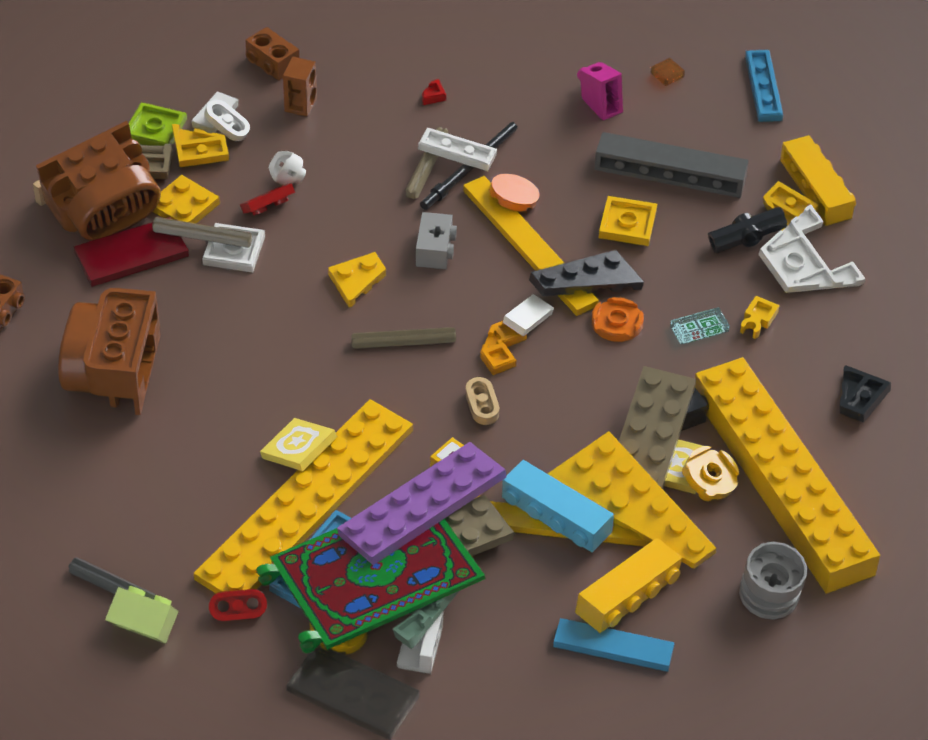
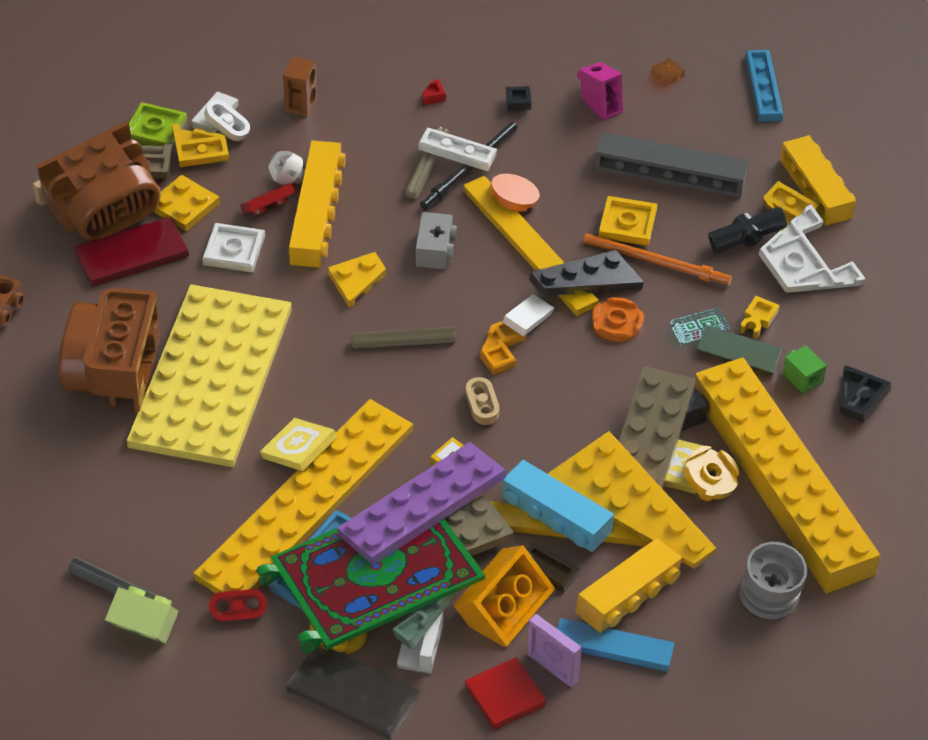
dark tan axle [152,217,253,248] -> none
dark orange brick [245,27,300,81] -> none
none -> light yellow plate [127,284,292,468]
none -> yellow brick [289,140,346,268]
none -> light orange slope [453,545,555,647]
none -> red tile [465,657,546,730]
none -> black plate [505,86,532,111]
none -> dark brown tile [526,542,580,594]
none -> lavender tile [527,614,582,687]
none -> orange bar [583,233,732,286]
none -> sand green tile [697,325,782,375]
none -> bright green brick [782,345,827,394]

